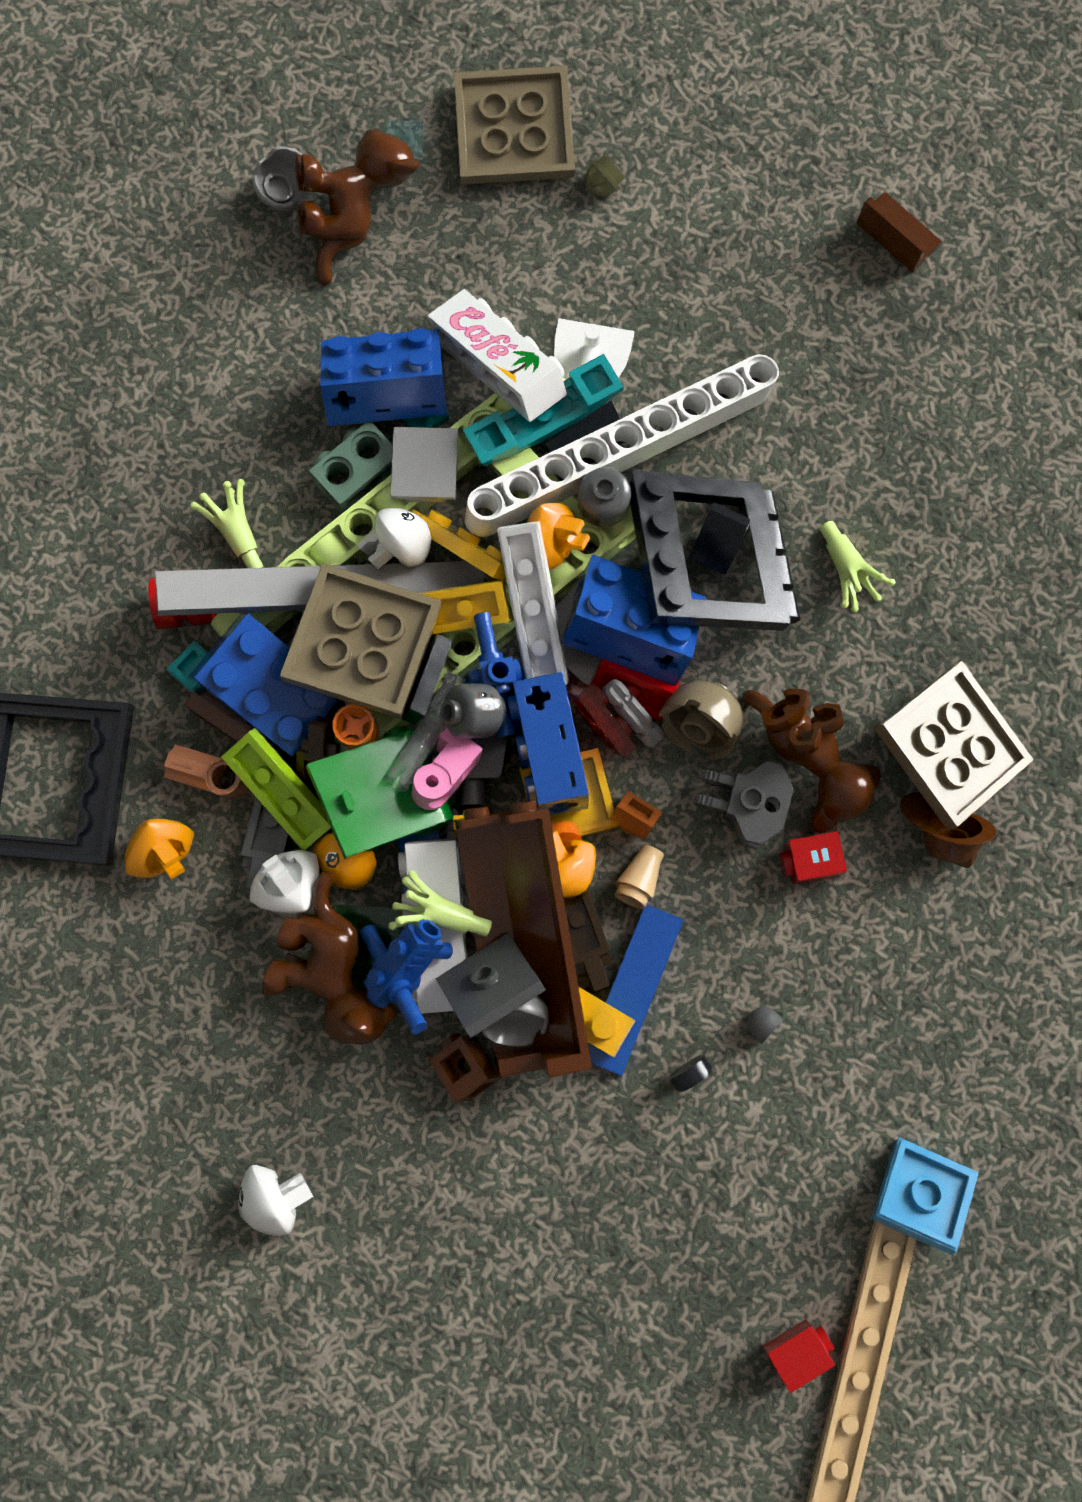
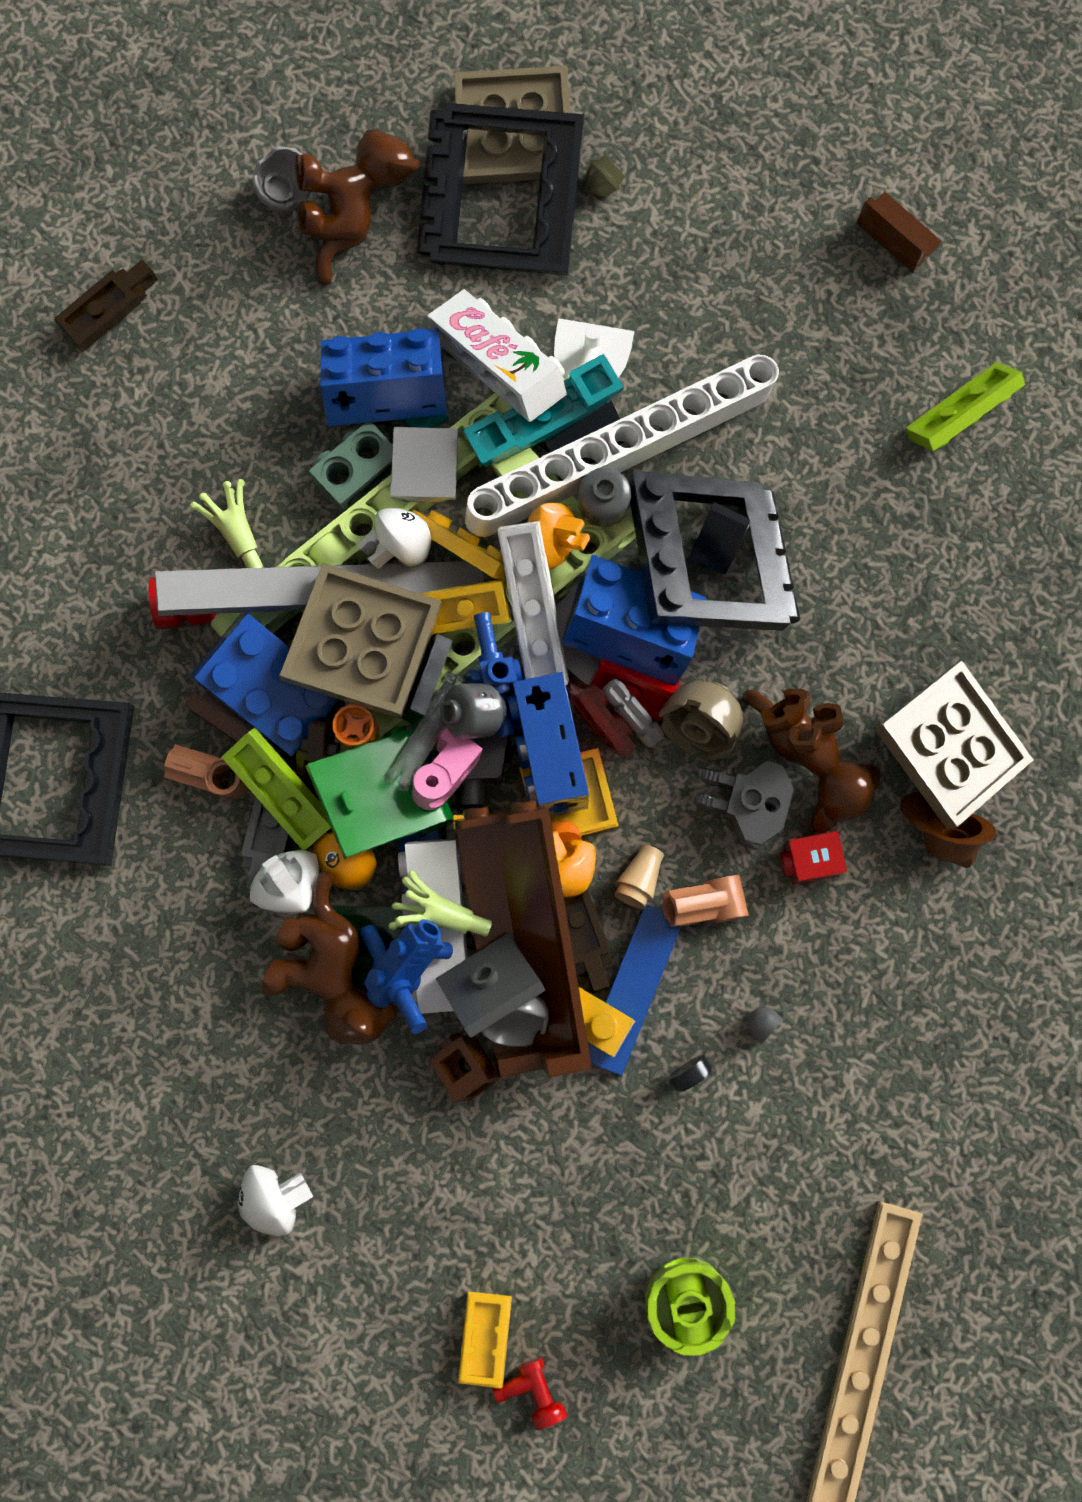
light orange piece [124,819,194,880] -> none
teal tile [166,641,208,695] -> none
clear light blue tile [386,121,424,162] -> none
dark orange plate [609,791,663,840] -> none
red brick [762,1319,836,1394] -> none
yellowish green piece [819,521,896,613] -> none
dark azure plate [871,1137,979,1255] -> none
none -> dark brown hinge [54,260,158,352]
none -> black hinge [417,103,585,276]
none -> yellow plate [458,1291,512,1388]
none -> red piece [493,1357,568,1430]
none -> lime brick [645,1258,735,1356]
none -> nougat piece [662,875,749,927]
none -> lime plate [905,362,1025,452]

